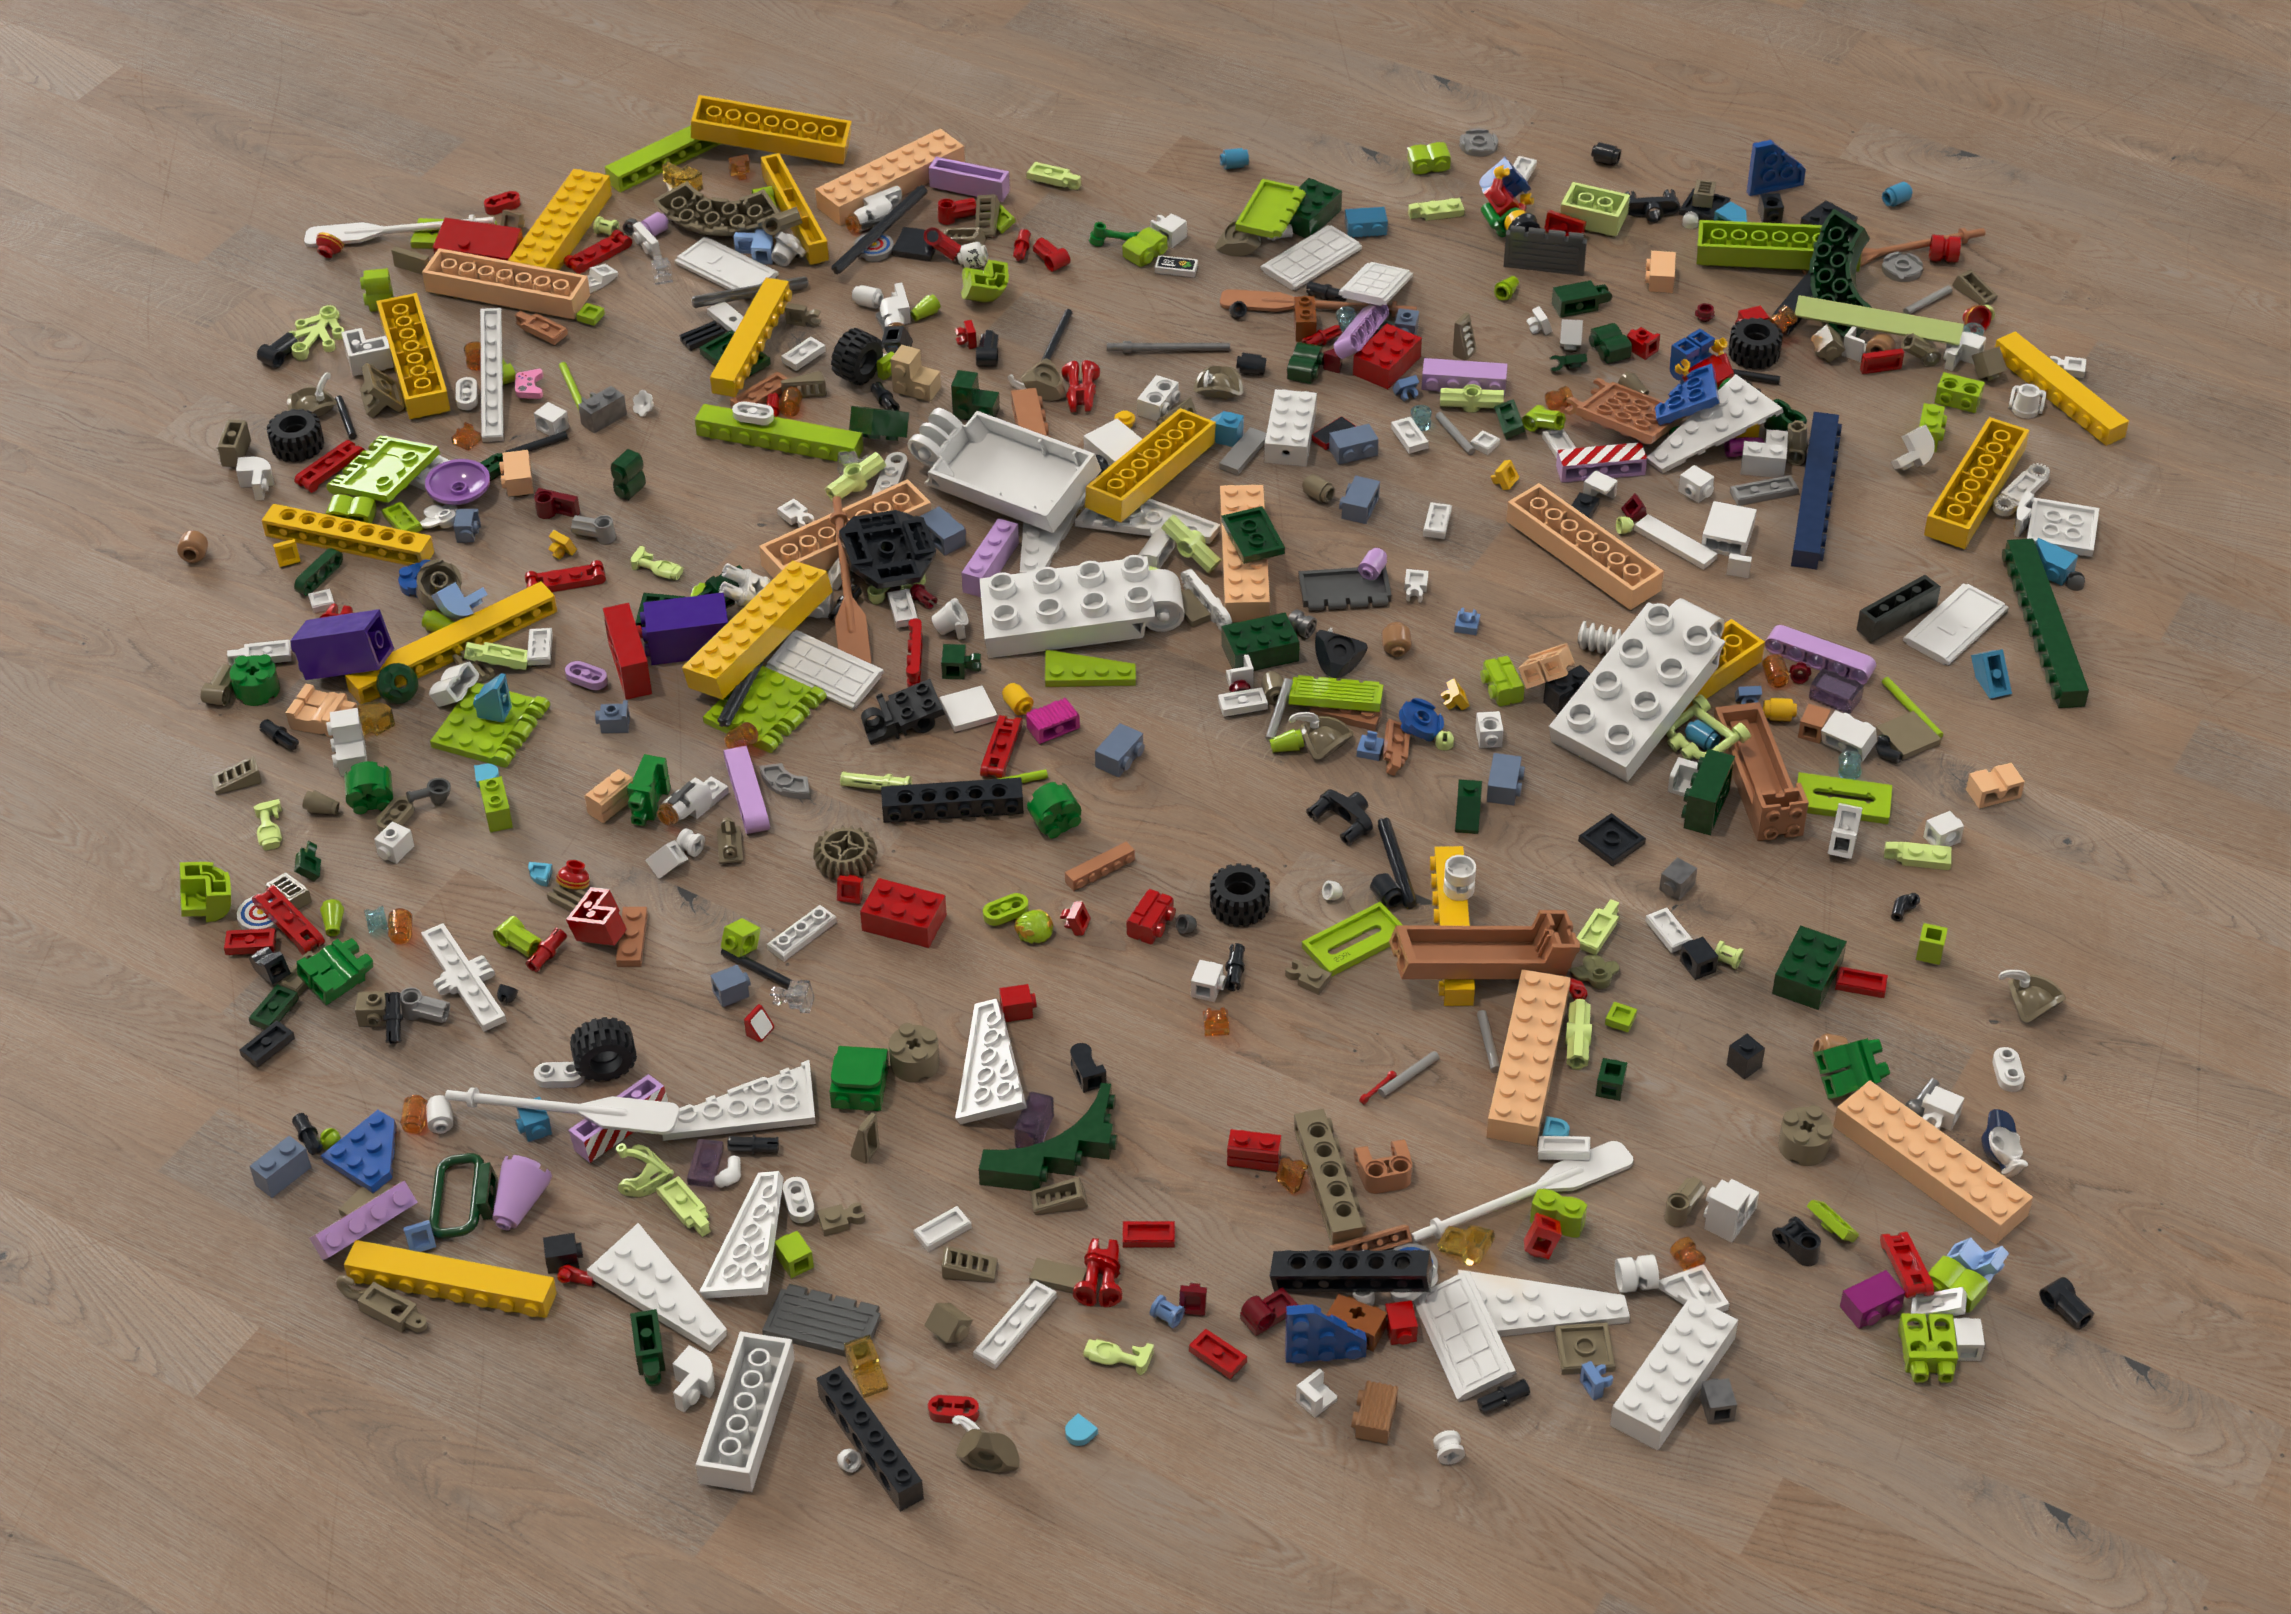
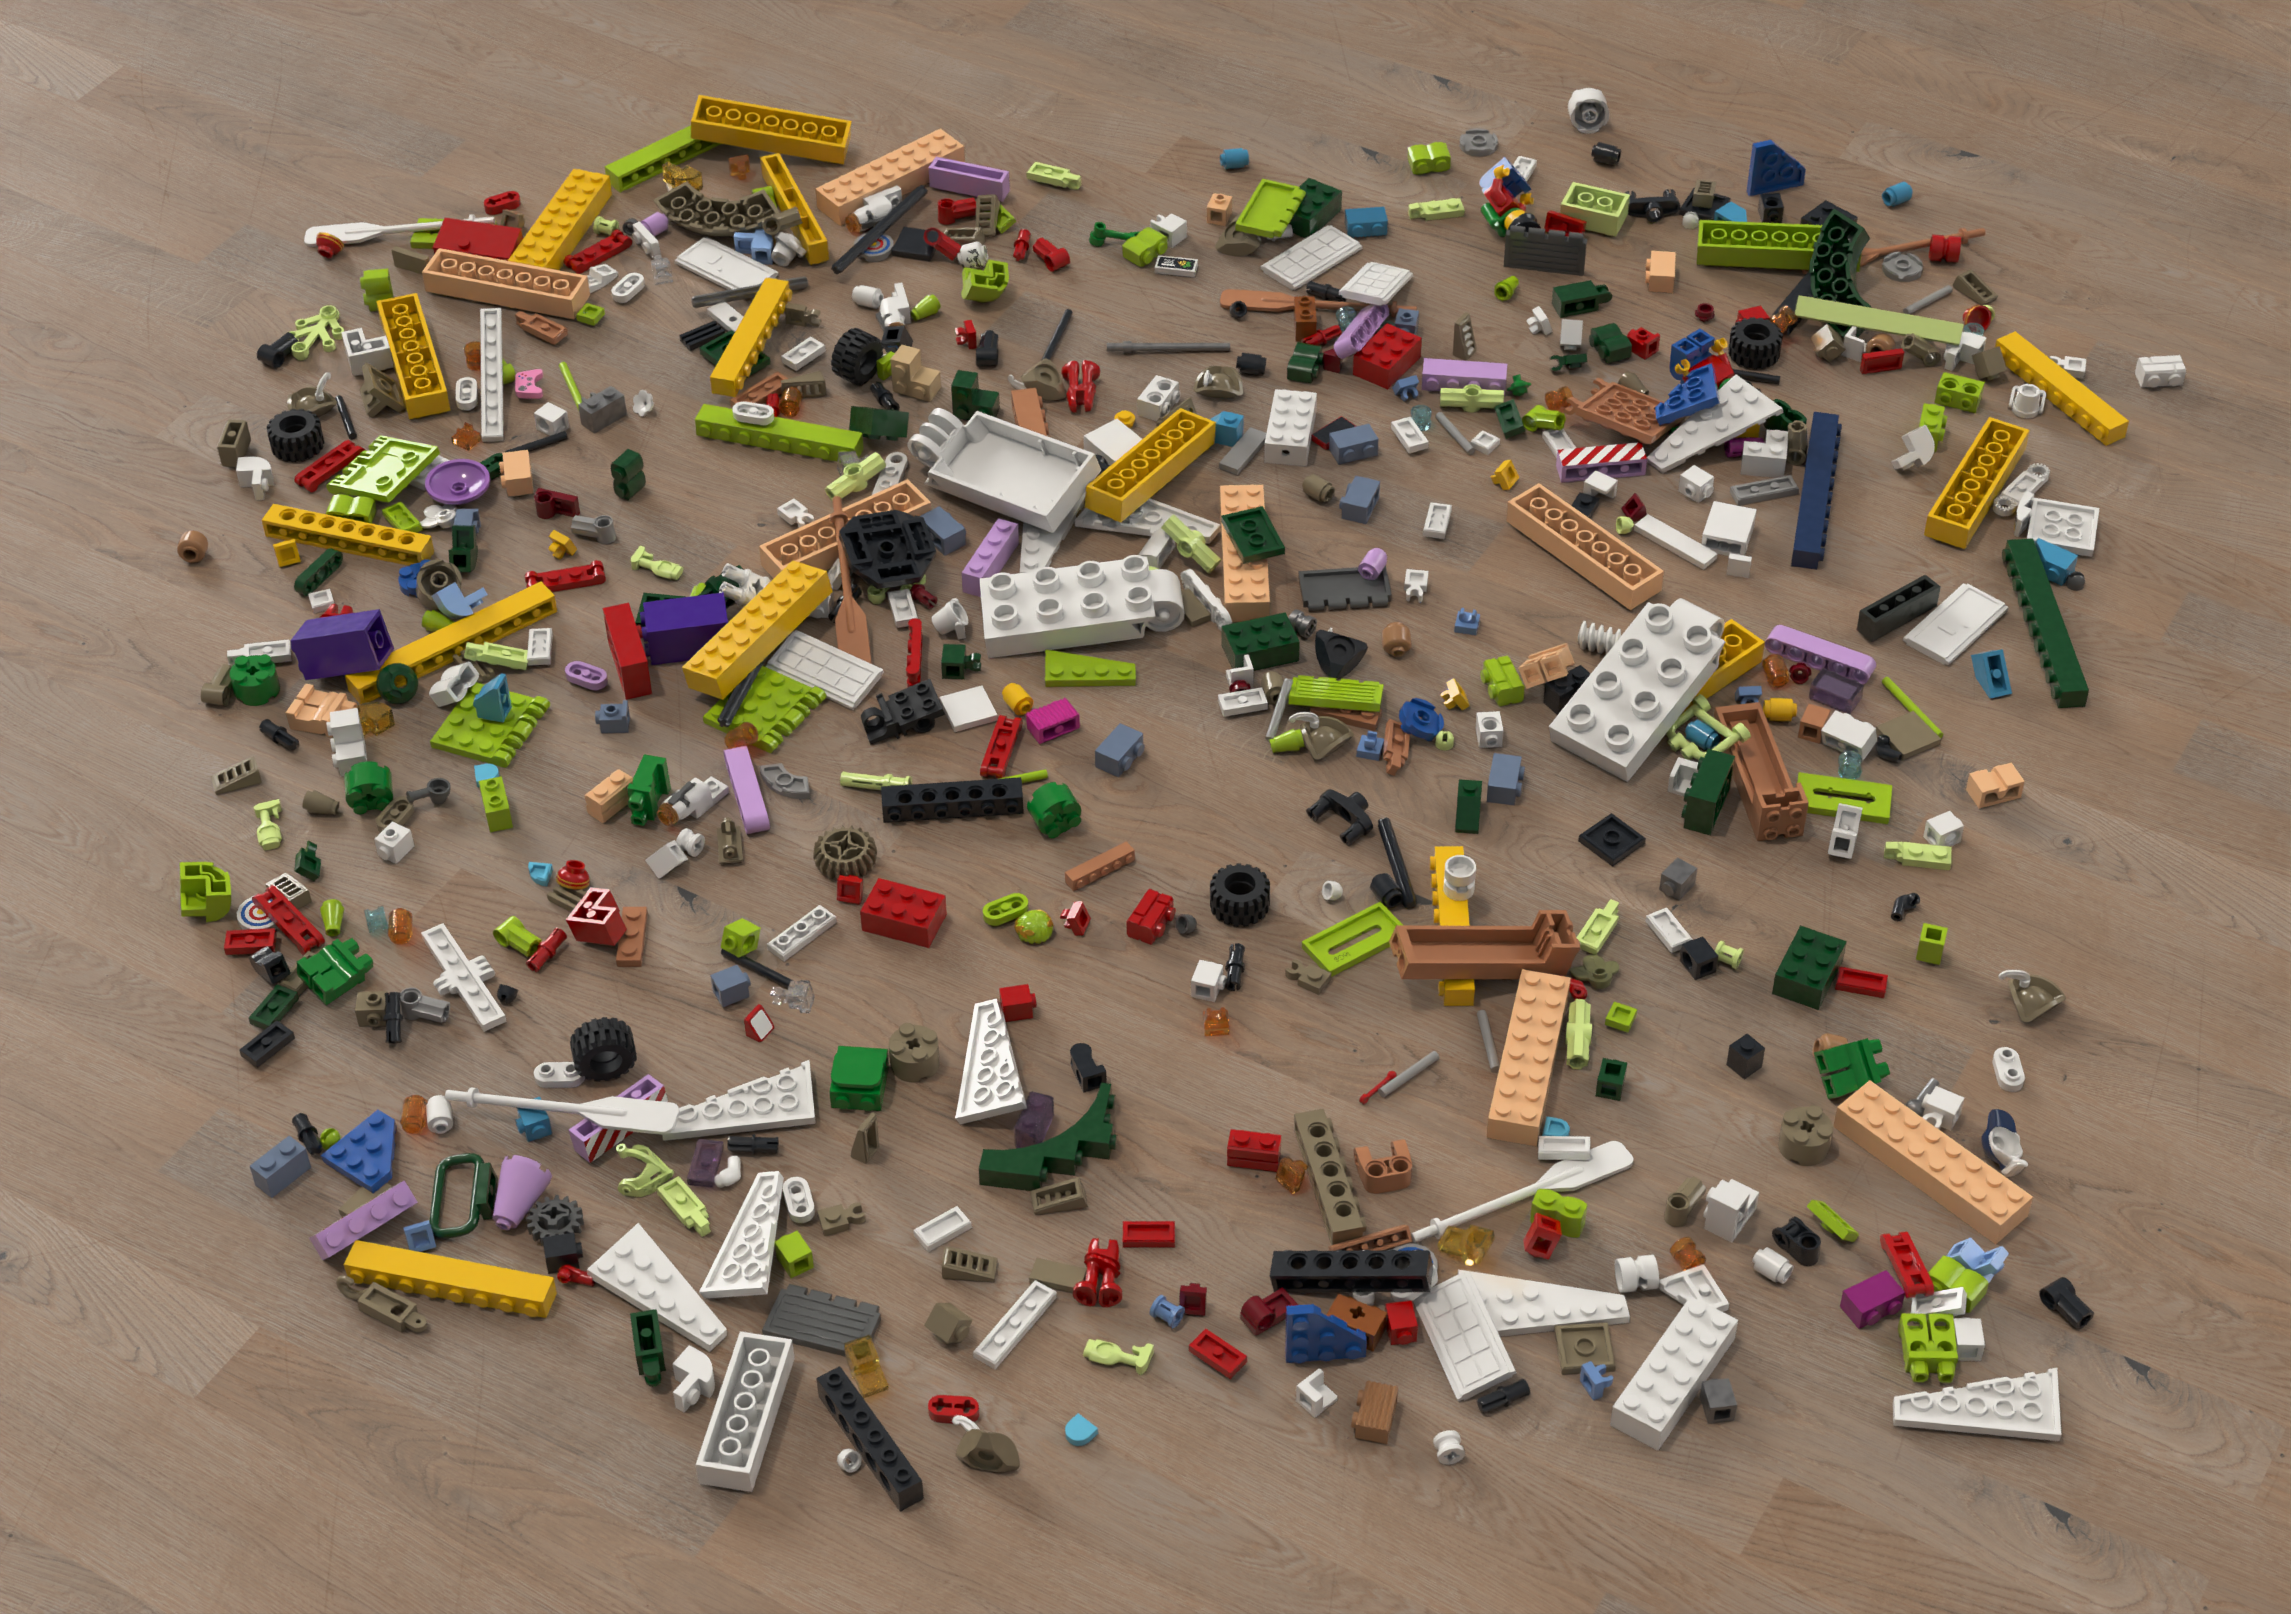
none -> dark green brick [449,525,478,572]
none -> dark grey gear [526,1195,584,1246]
none -> white plate [611,273,644,303]
none -> light nougat brick [1207,193,1232,226]
none -> green plant [1507,374,1532,396]
none -> white brick [1568,88,1609,134]
none -> white brick [1752,1247,1794,1284]
none -> white wing [1893,1368,2061,1441]
none -> white brick [2135,355,2186,388]

